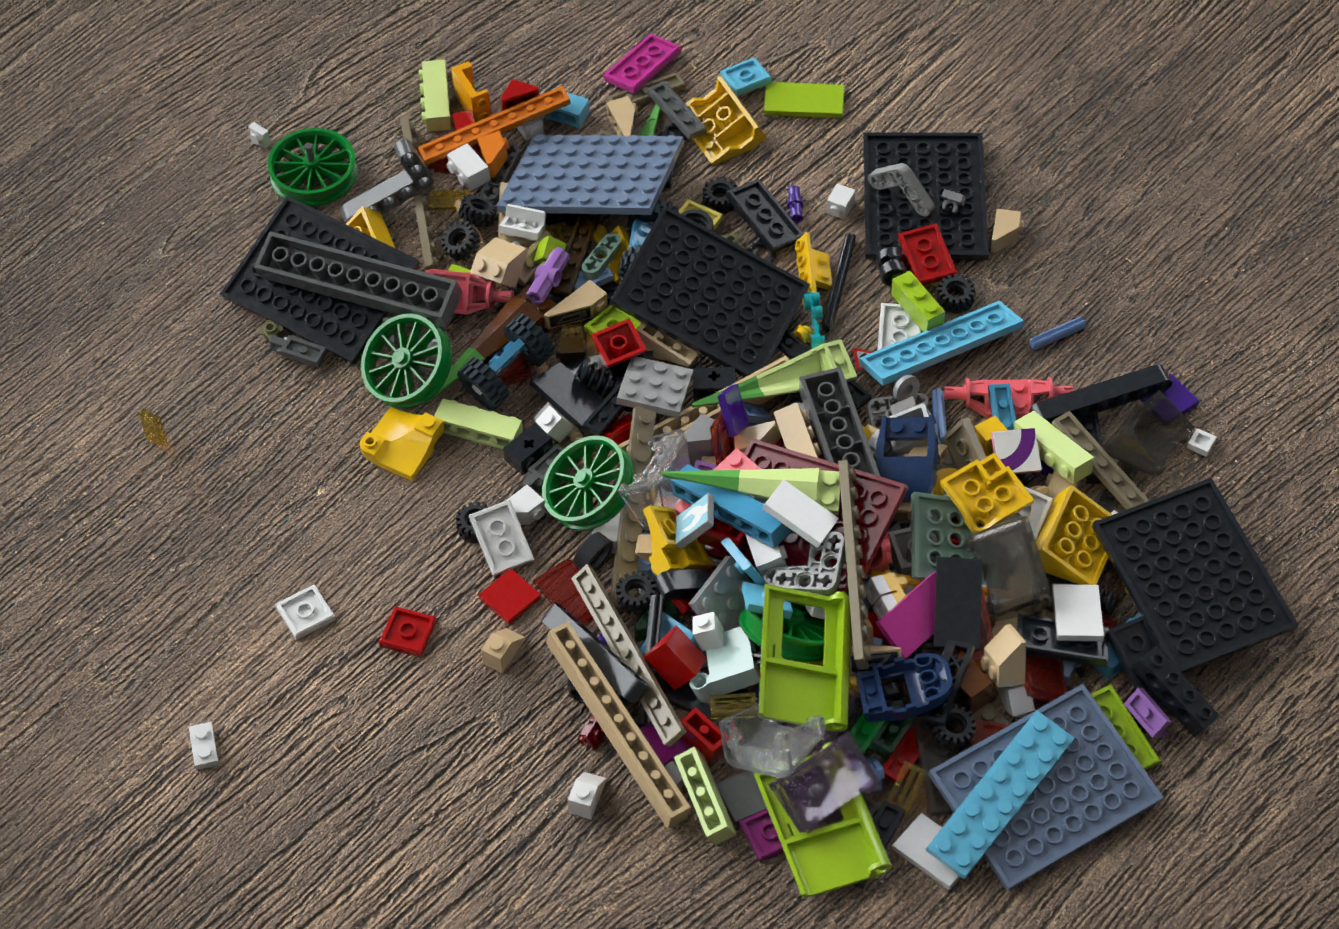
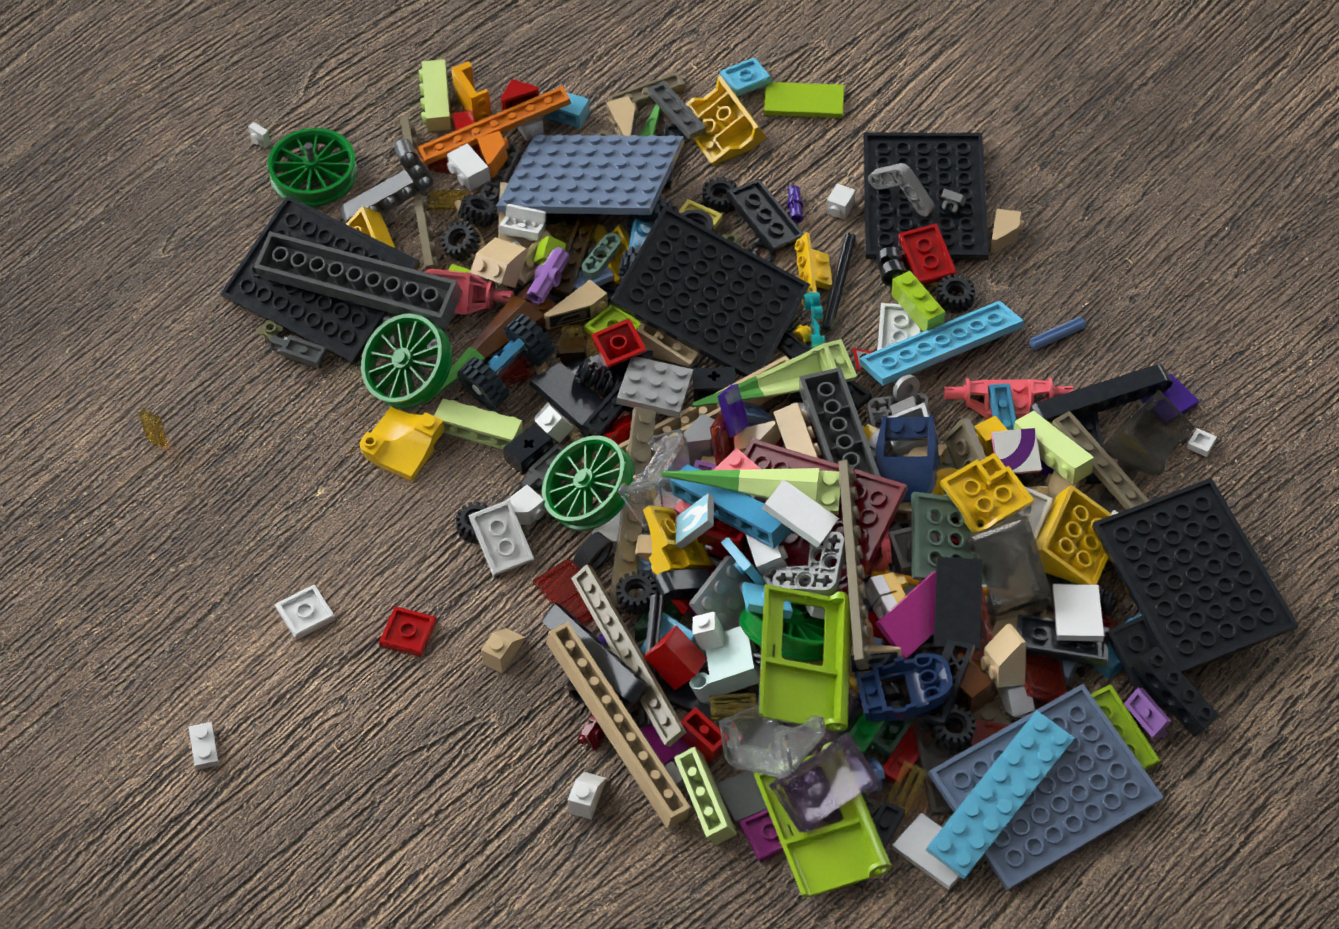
red tile [478,568,541,625] -> none
dark pink tile [603,34,681,94] -> none
medium blue axle [931,388,947,444] -> none

